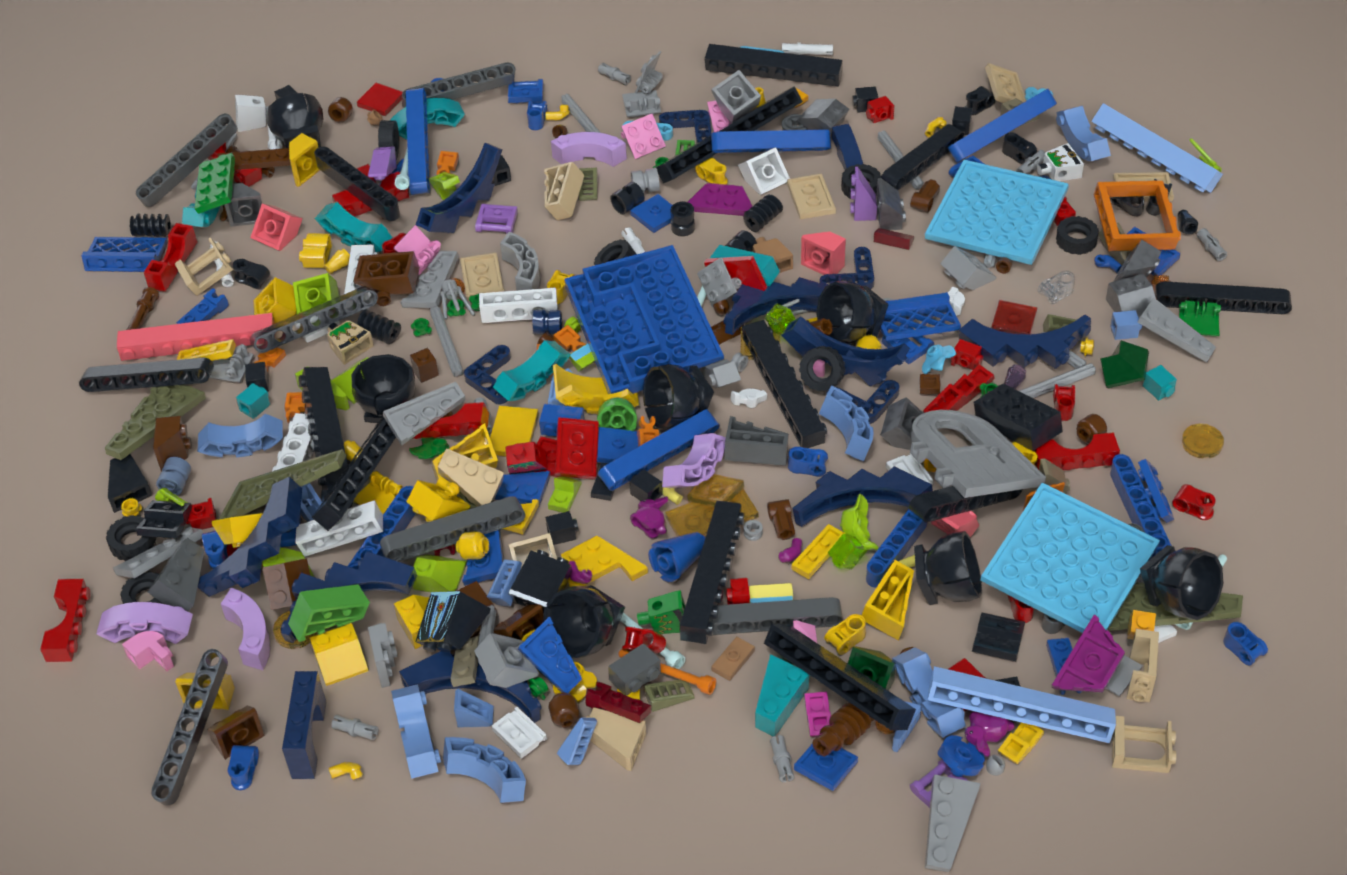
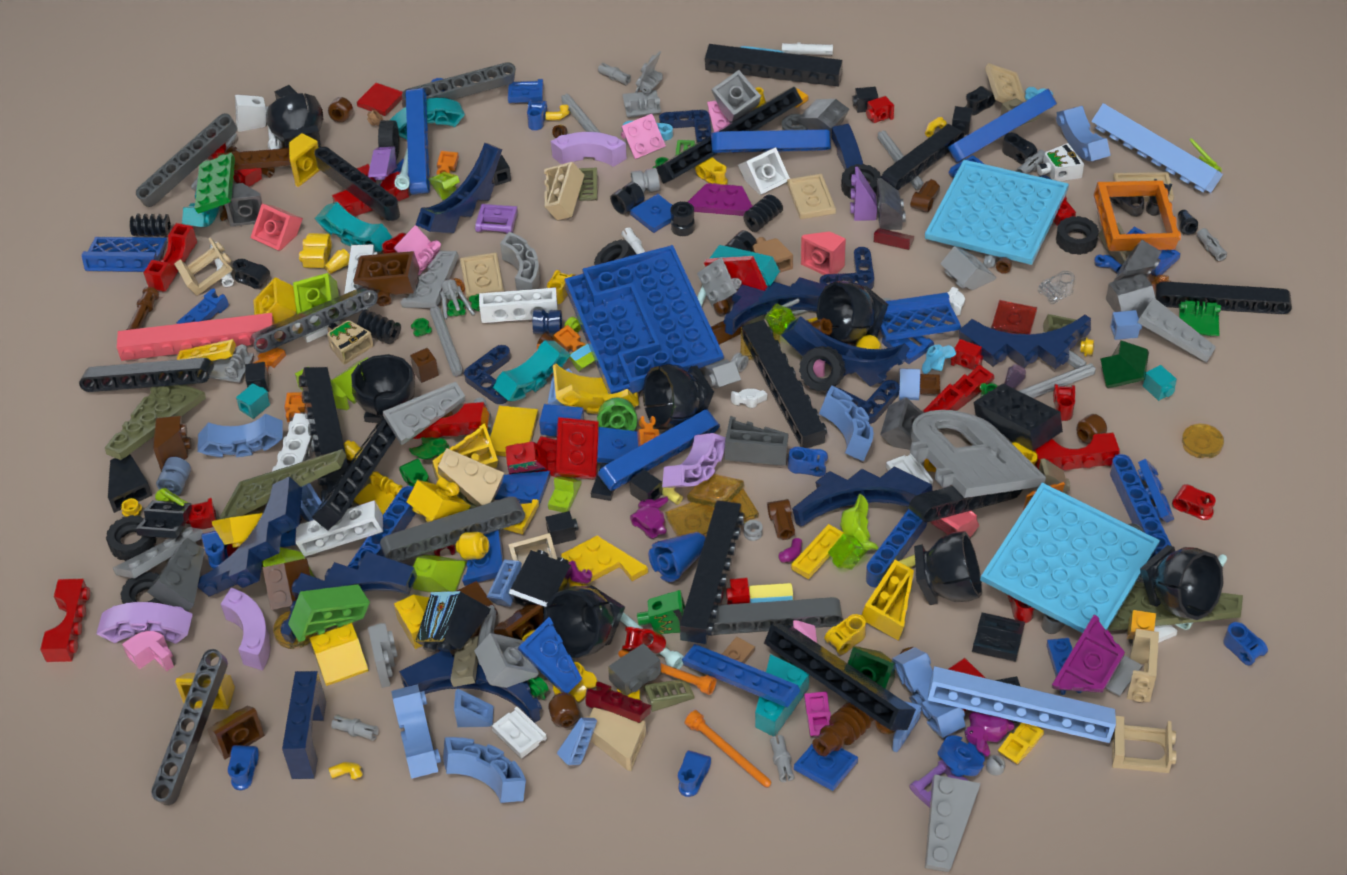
none -> green piece [399,458,429,487]
none -> blue piece [677,750,711,797]
none -> blue plate [682,644,800,708]
none -> orange piece [685,710,771,787]
none -> medium blue slope [899,368,920,400]

